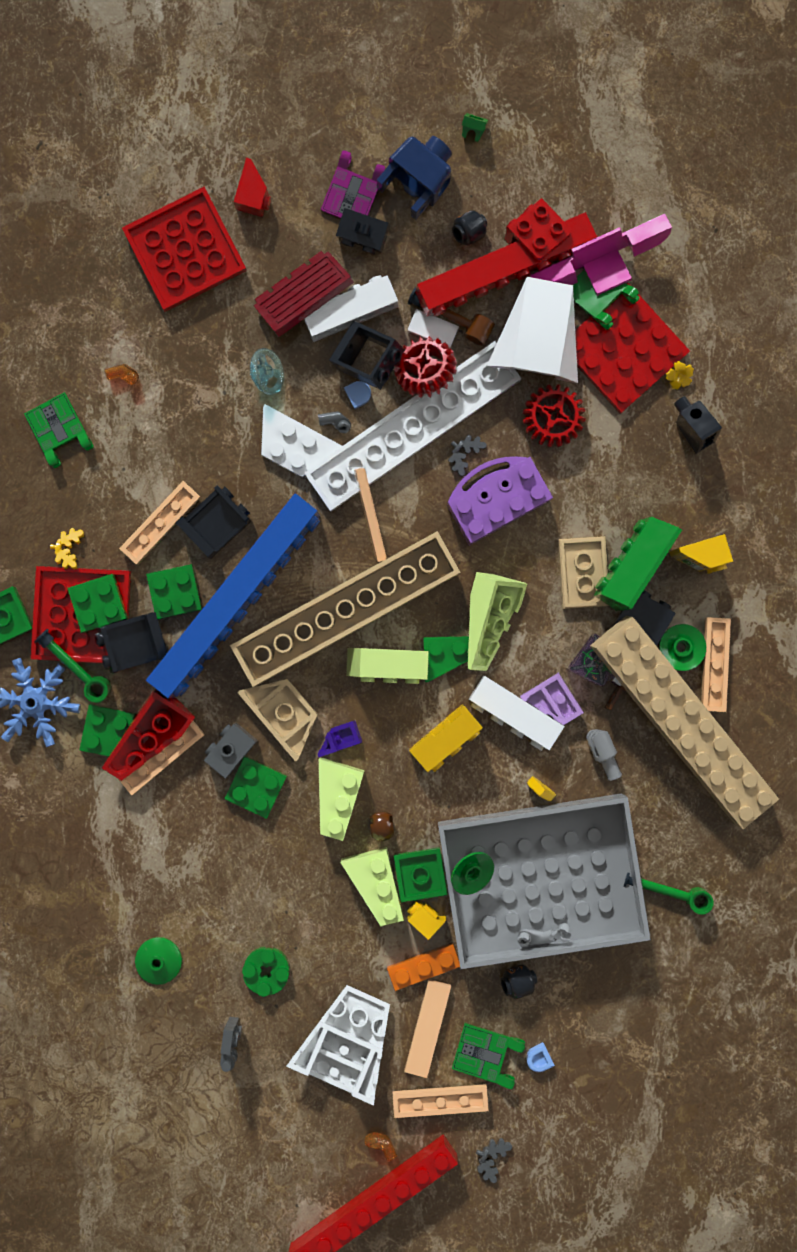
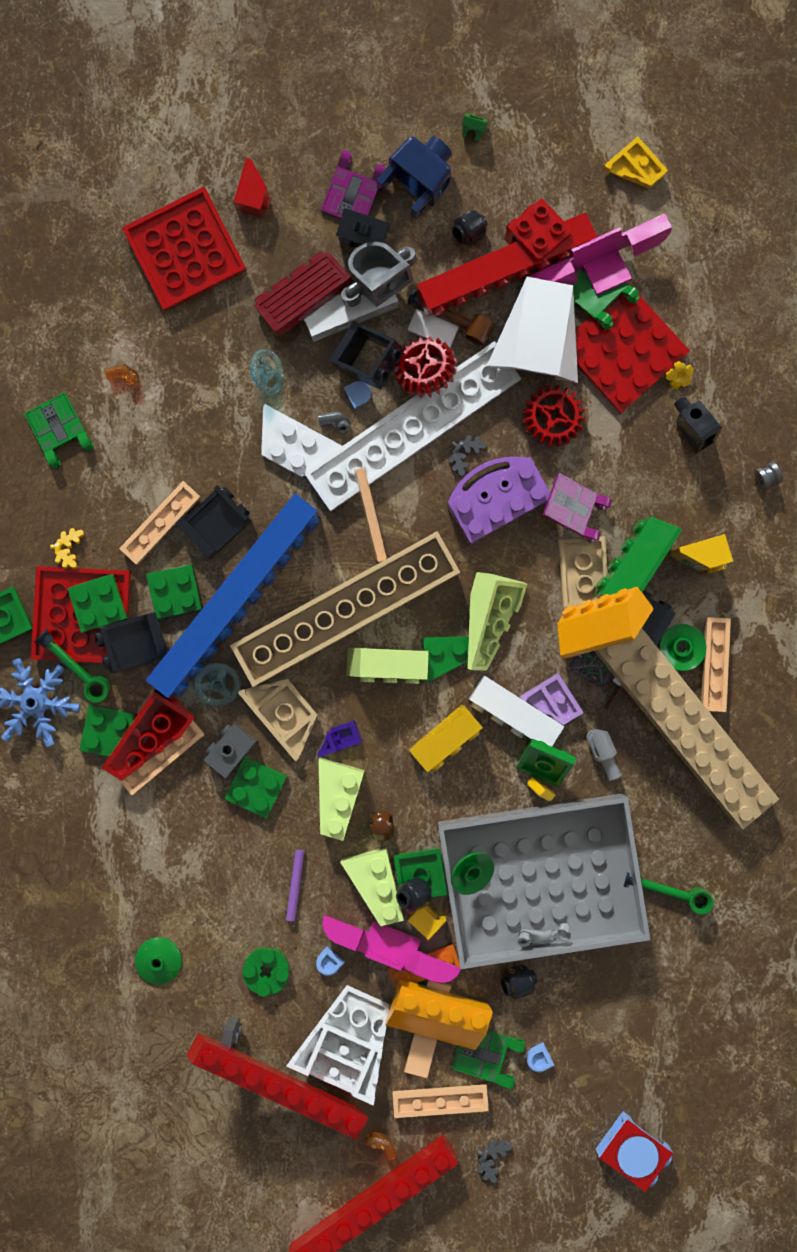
none -> red brick [187,1032,368,1140]
none -> clear light blue piece [194,663,241,706]
none -> medium lavender bar [286,850,305,921]
none -> light blue tile [316,946,345,976]
none -> dark pink piece [322,915,461,983]
none -> dark grey piece [341,242,417,307]
none -> light orange slope [385,979,493,1050]
none -> black head [396,877,432,912]
none -> green plate [516,738,576,787]
none -> flag [543,473,612,543]
none -> light orange slope [557,587,654,659]
none -> panel [596,1111,673,1192]
none -> yellow wing [603,136,668,189]
none -> flat silver wheel [754,462,783,491]

